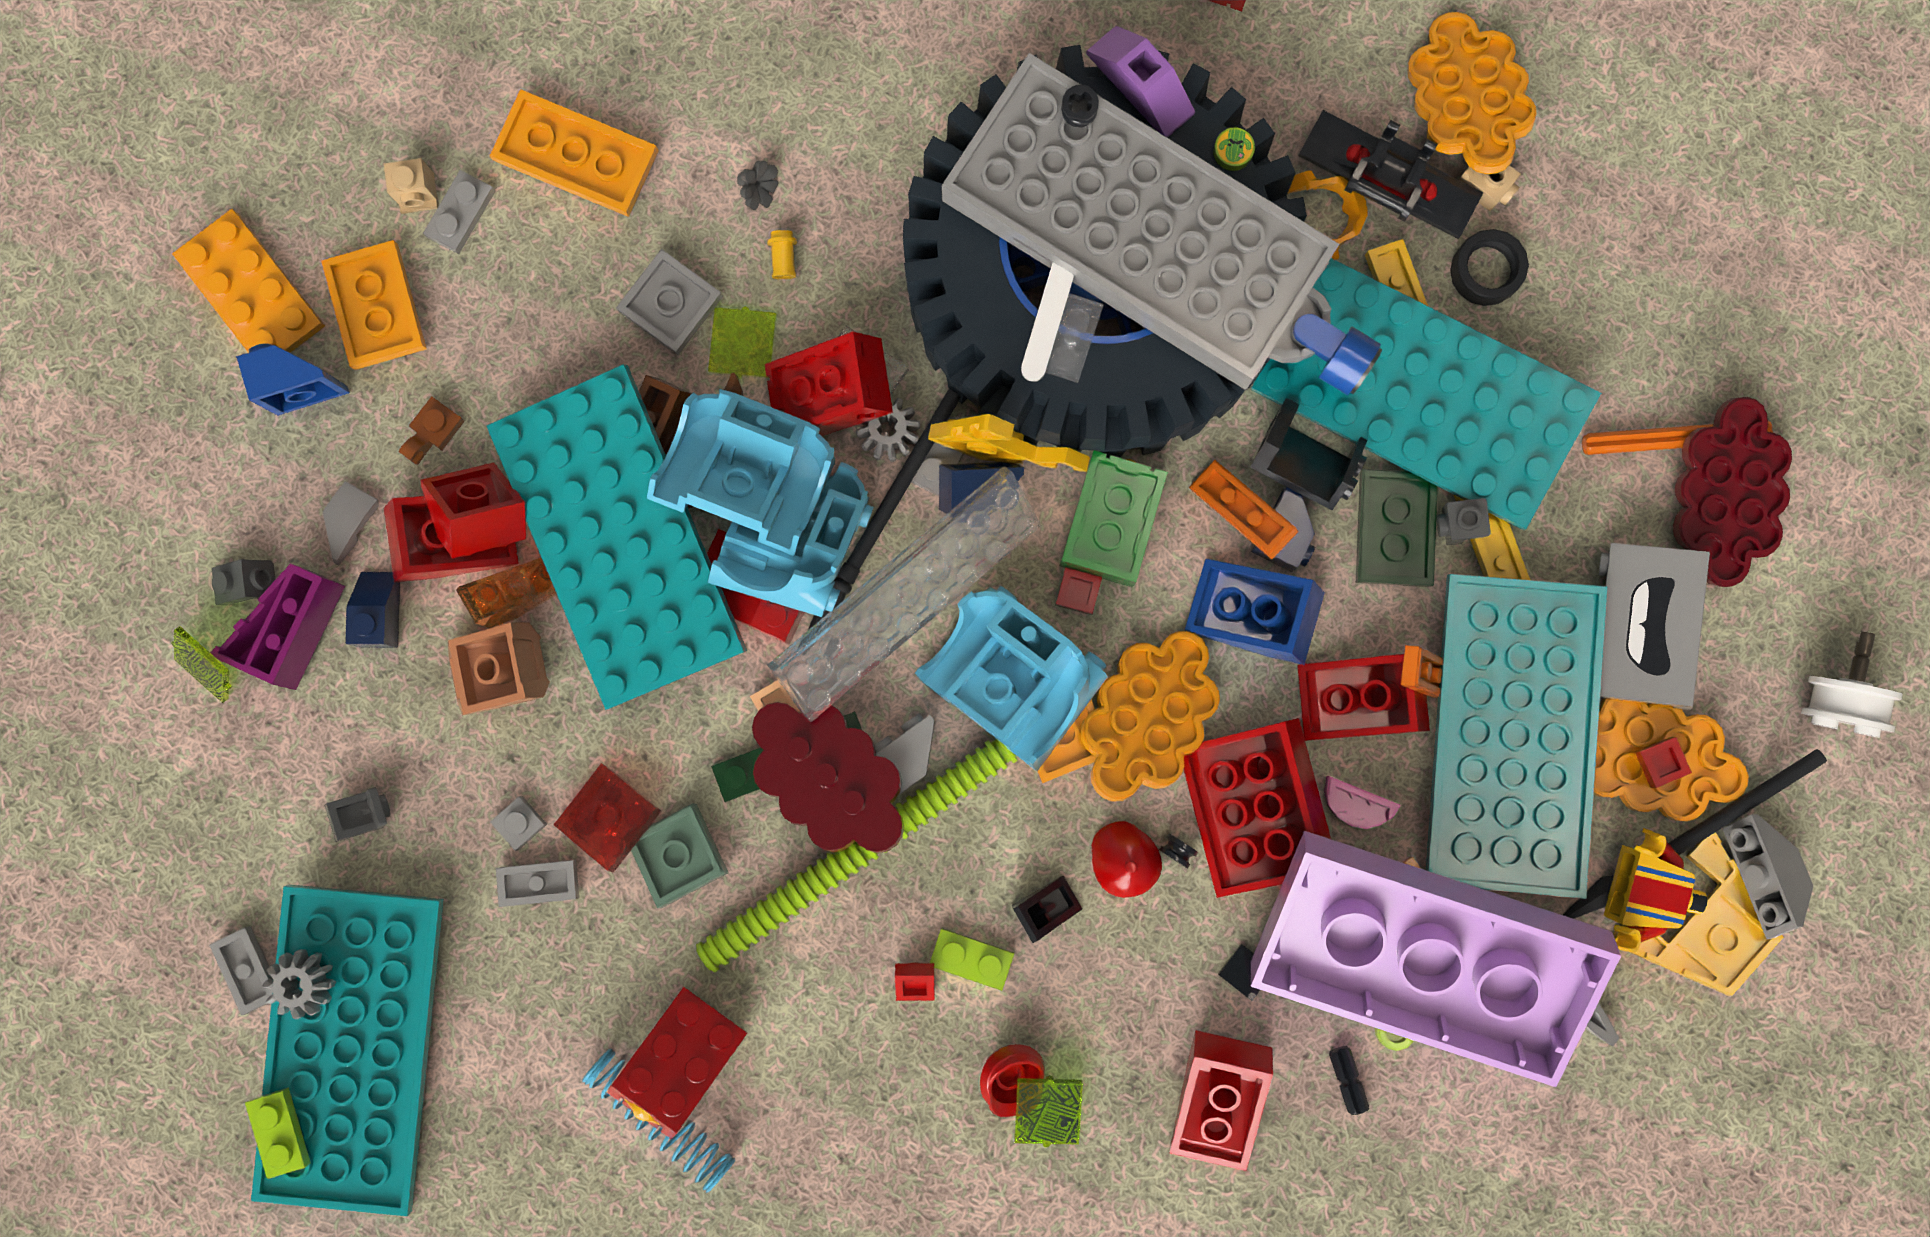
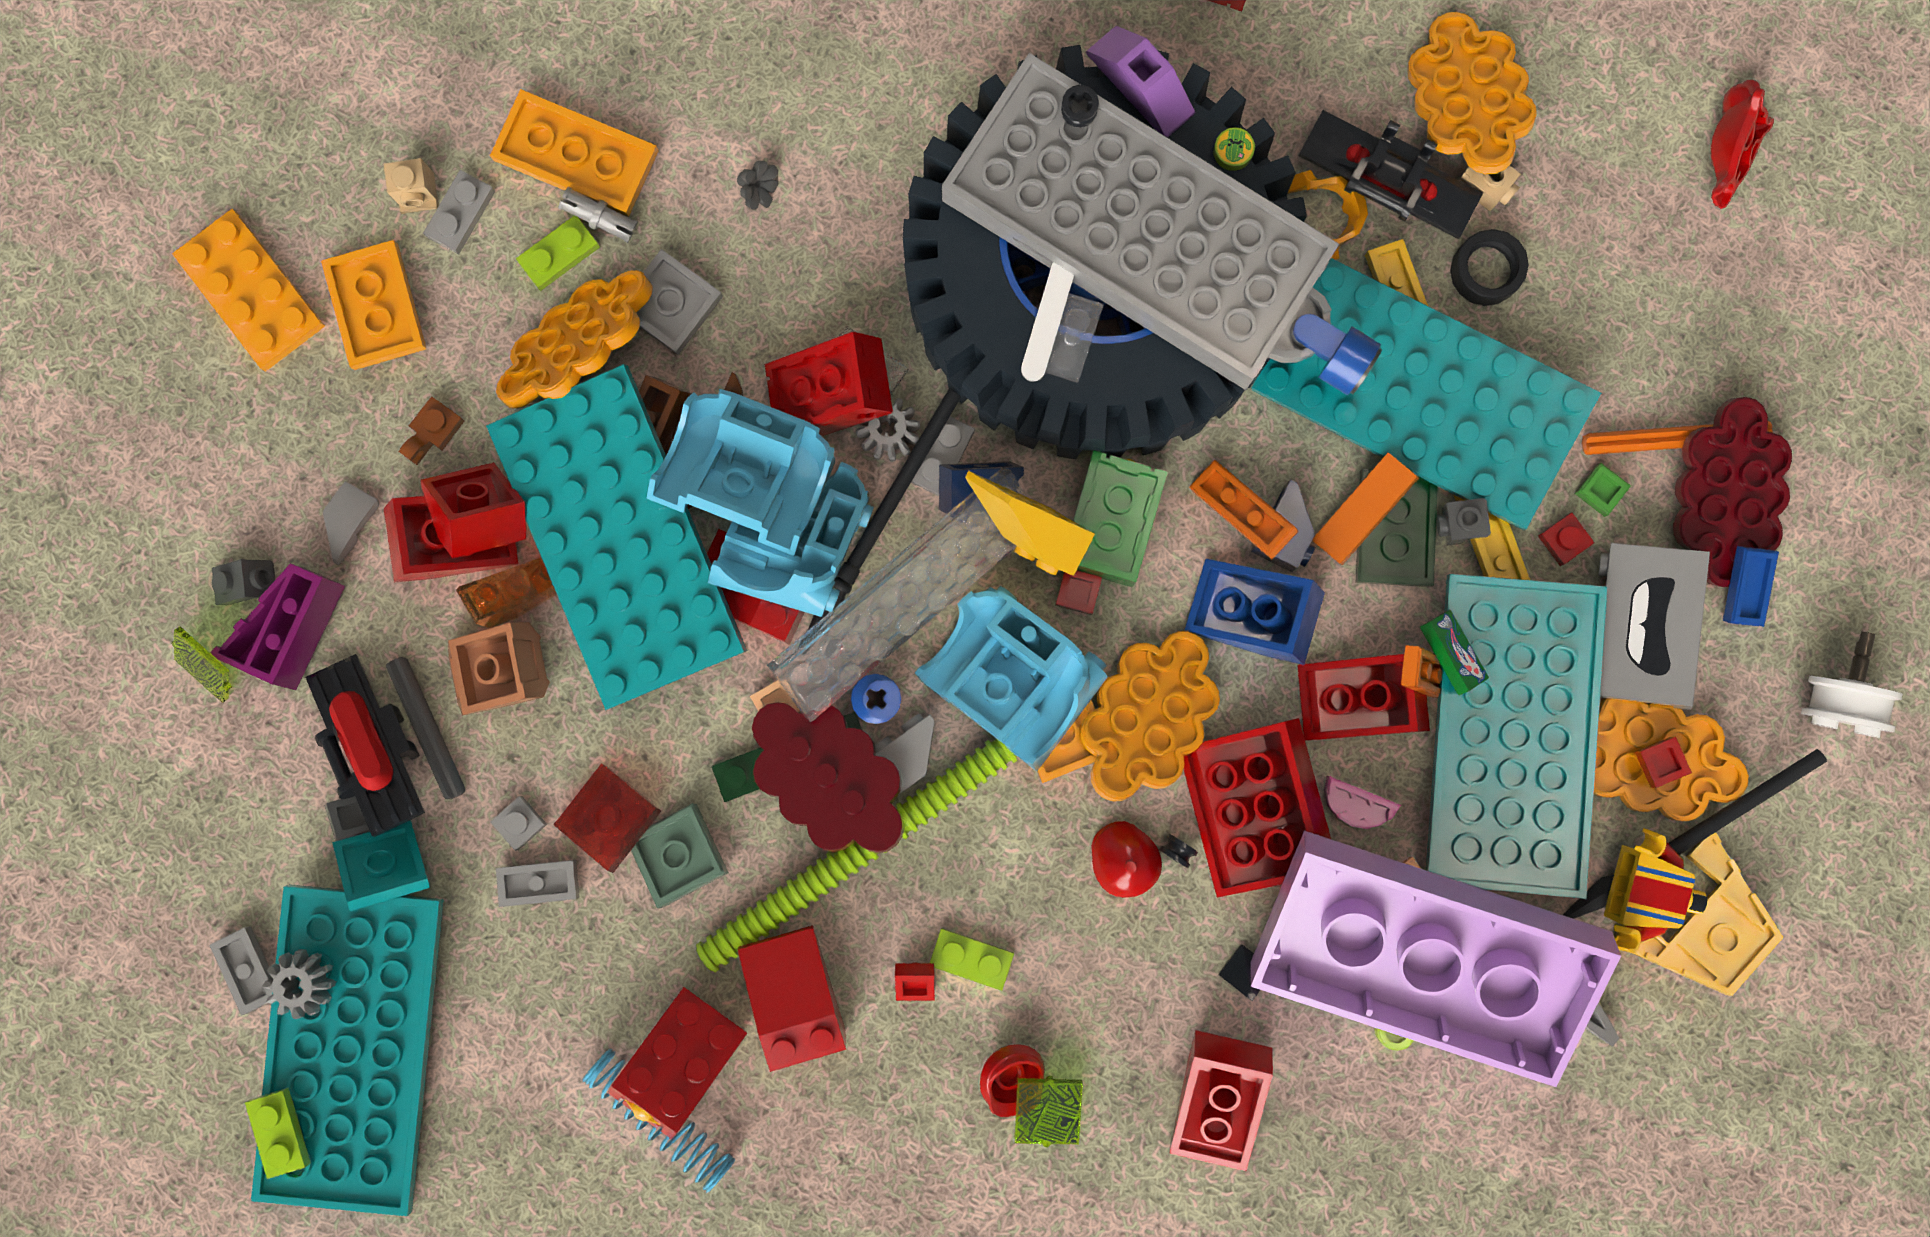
blue slope [236,344,350,416] -> none
dark blue slope [345,572,400,648] -> none
clear neon green piece [708,306,777,379] -> none
yellow pin [767,230,797,280] -> none
yellow wing [928,414,1090,472] -> none
black slope [1012,875,1082,943] -> none
black panel [1250,398,1367,510] -> none
black piece [1329,1046,1369,1115] -> none
light grey slope [1722,814,1813,939] -> none
none -> black piece [305,654,425,837]
none -> teal plate [332,820,430,911]
none -> dark grey axle [386,657,465,799]
none -> light orange plate [496,270,653,409]
none -> lime plate [515,215,600,291]
none -> light grey pin [558,186,638,243]
none -> red slope [737,925,846,1072]
none -> blue piece [851,674,901,724]
none -> yellow slope [965,470,1095,576]
none -> orange tile [1312,452,1419,565]
none -> green tile [1420,610,1489,696]
none -> red plate [1538,512,1595,566]
none -> bright green tile [1574,463,1631,517]
none -> red animal [1710,79,1774,209]
none -> blue tile [1723,546,1779,627]

